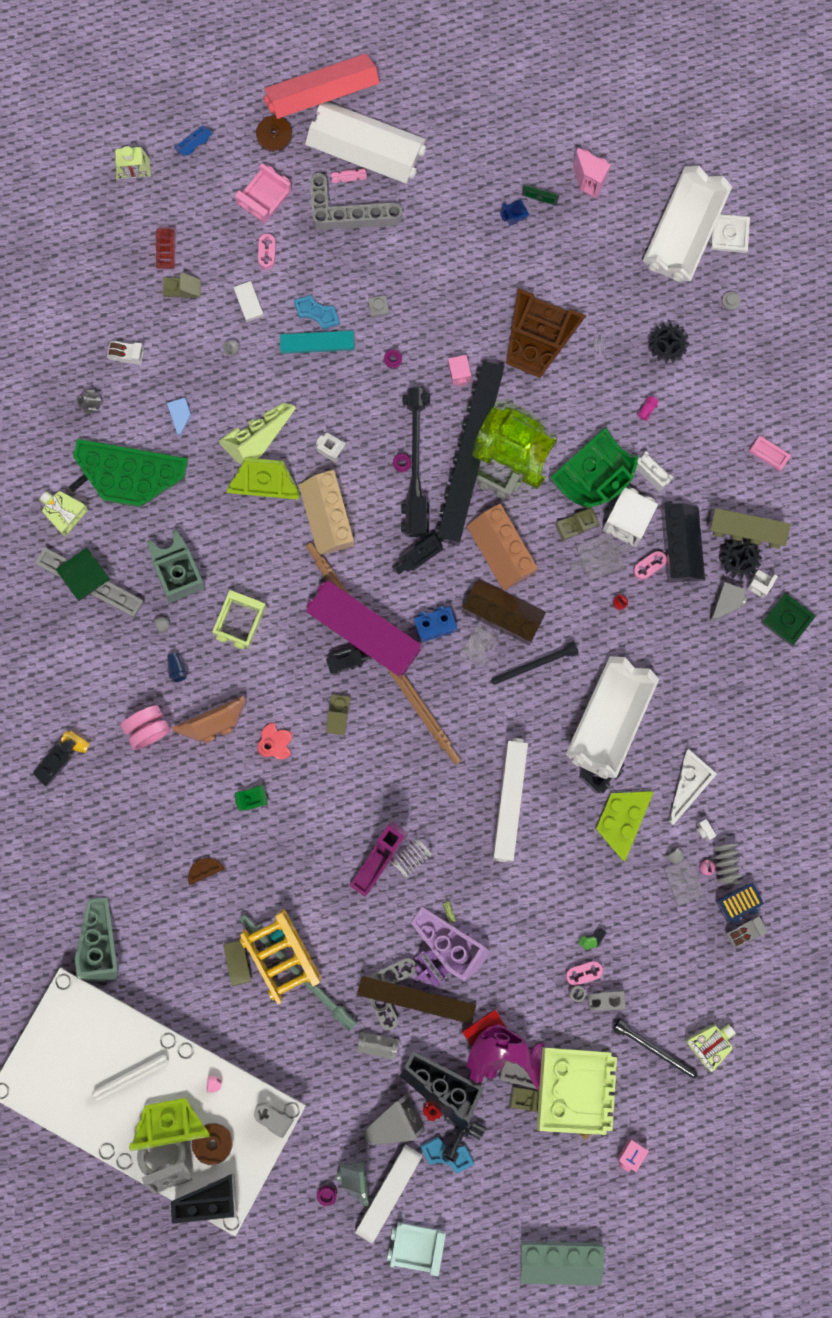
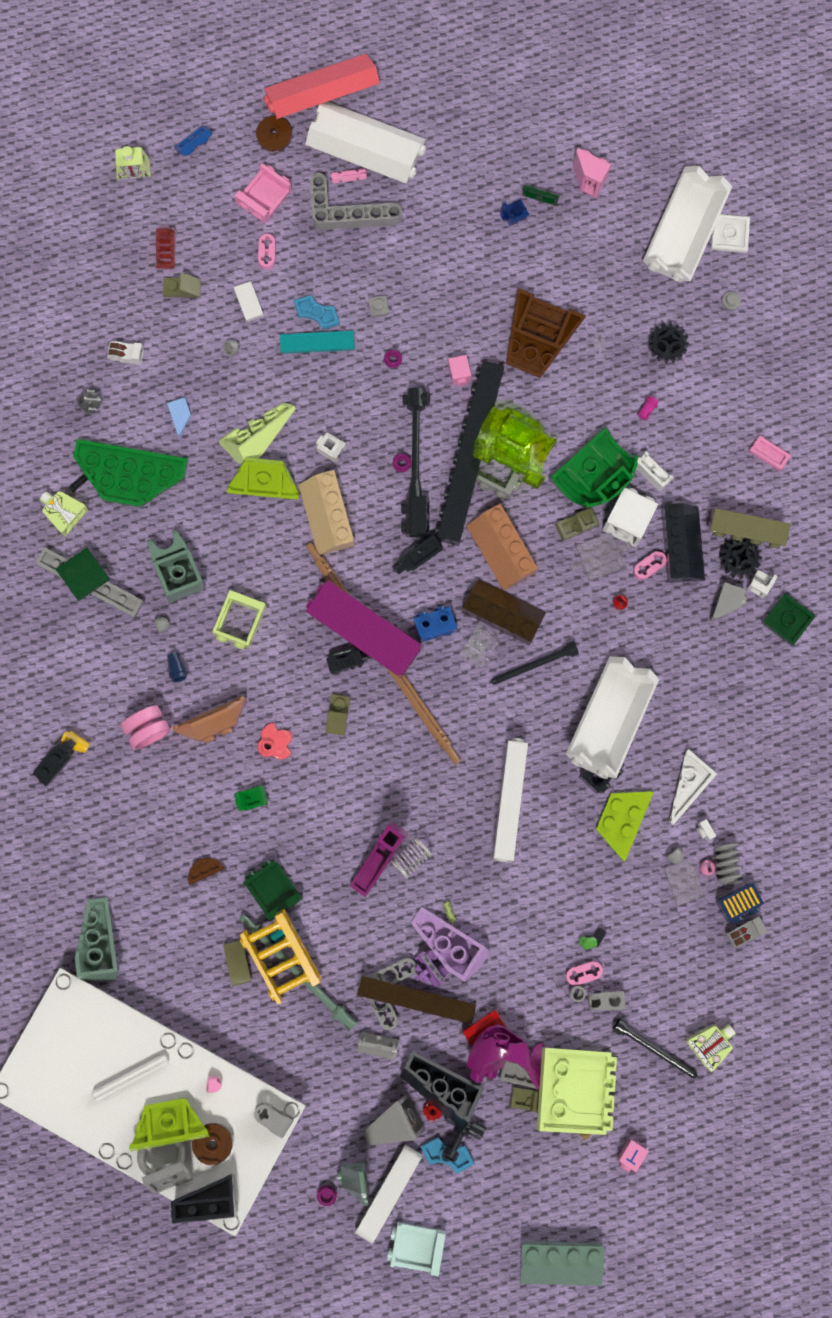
none -> dark green panel [243,859,303,922]

